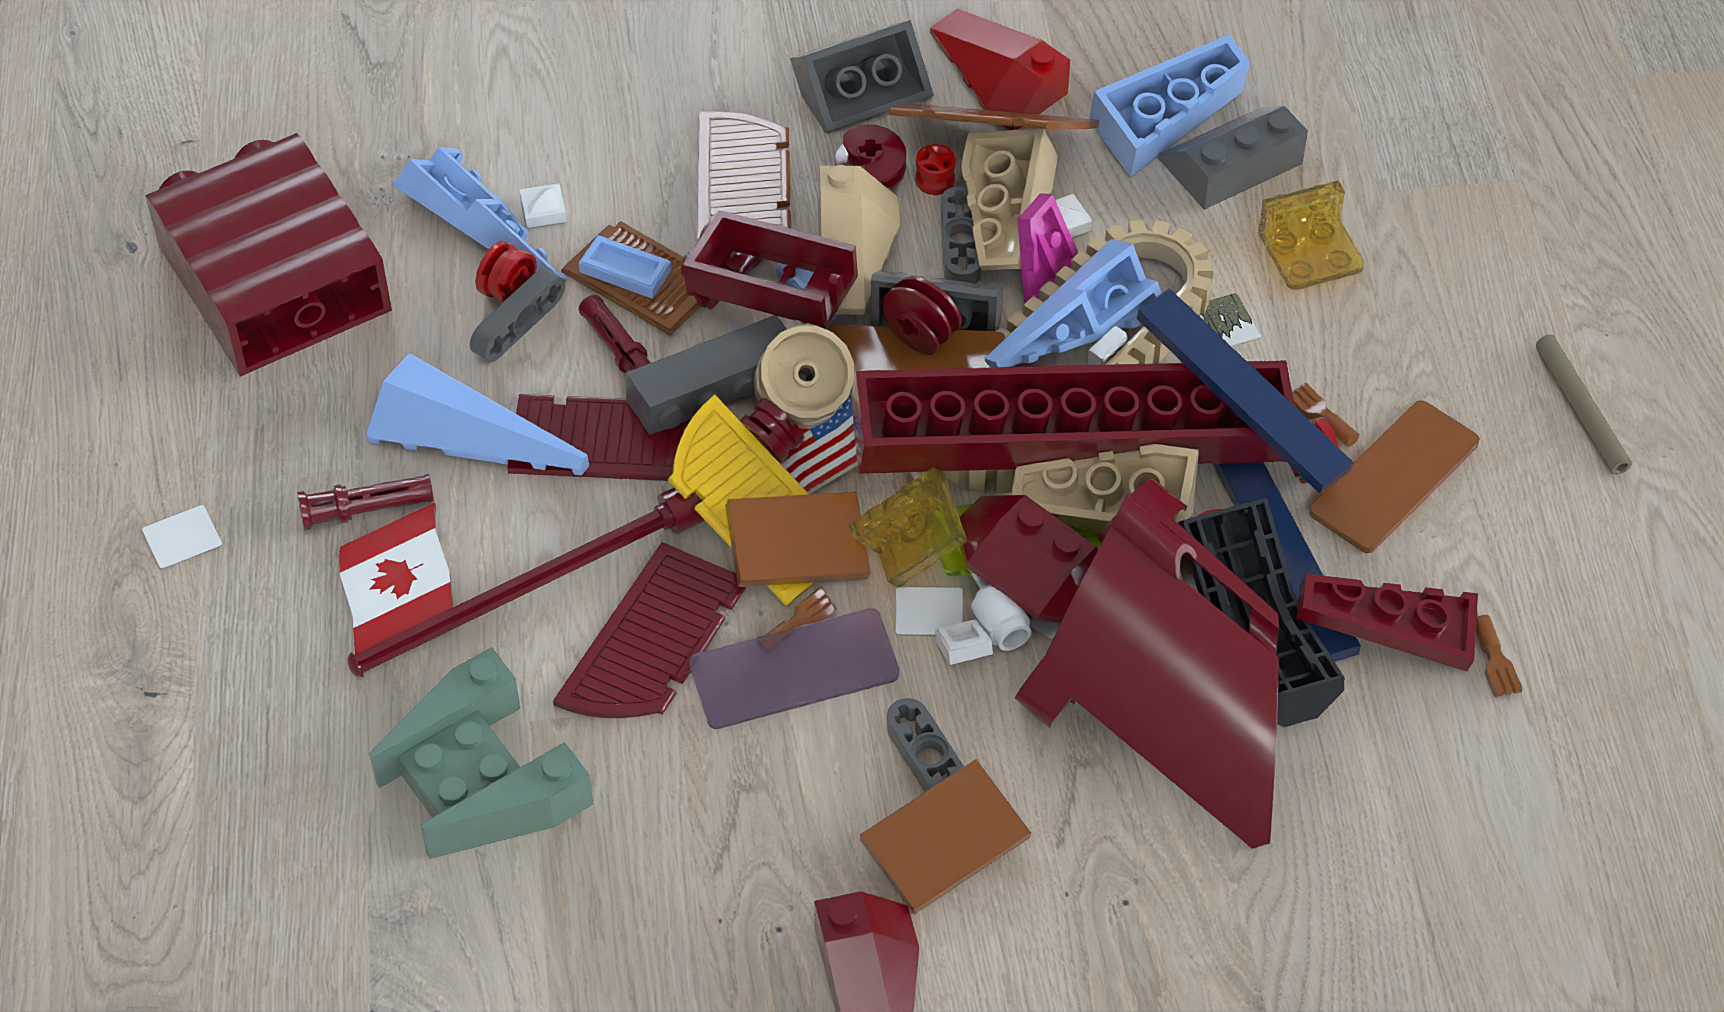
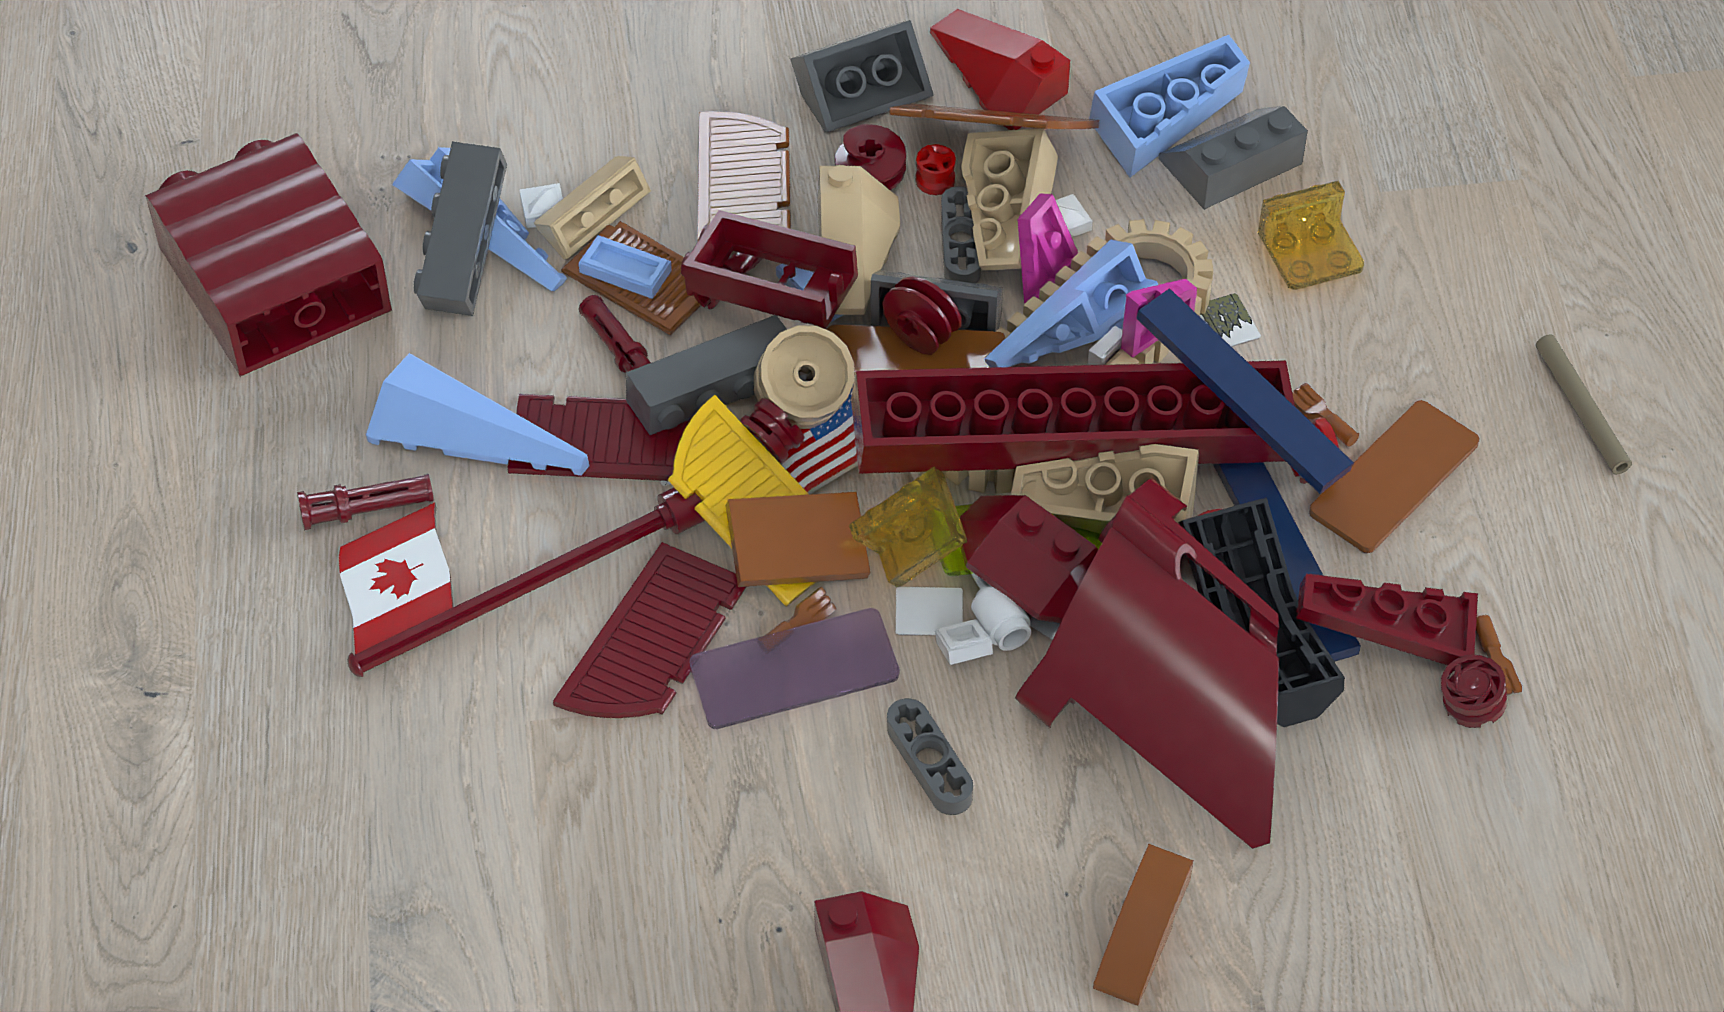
white sticker [142,505,222,569] -> none
sand green wedge [369,647,593,859] -> none
dark grey beam [470,268,565,362] -> none
red wheel [475,241,537,304] -> none
dark orange tile [860,759,1031,914] -> none
none -> dark grey brick [414,141,507,316]
none -> tan slope [534,156,651,259]
none -> dark orange slope [1093,844,1194,1006]
none -> dark pink wing [1121,278,1197,358]
none -> dark red wheel [1441,655,1507,728]

